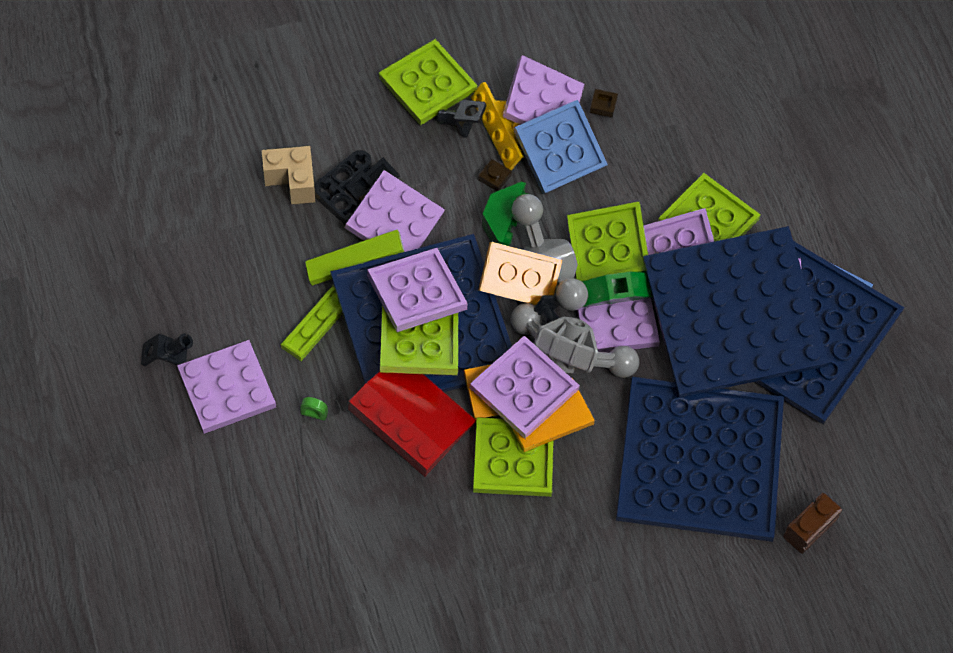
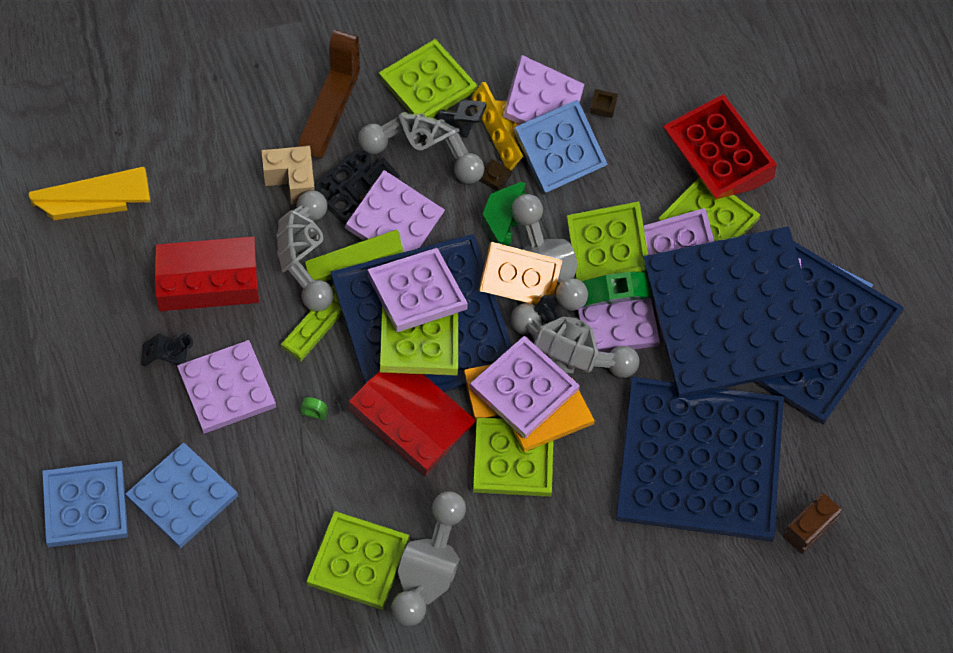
none -> yellow wedge [28,167,151,220]
none -> medium blue plate [43,461,128,547]
none -> medium blue plate [126,442,238,549]
none -> red slope [155,236,259,312]
none -> light grey piece [276,190,333,312]
none -> reddish brown beam [298,30,360,159]
none -> lime plate [307,511,409,610]
none -> light grey piece [358,112,484,184]
none -> light grey piece [391,491,466,626]
none -> red slope [663,94,777,200]

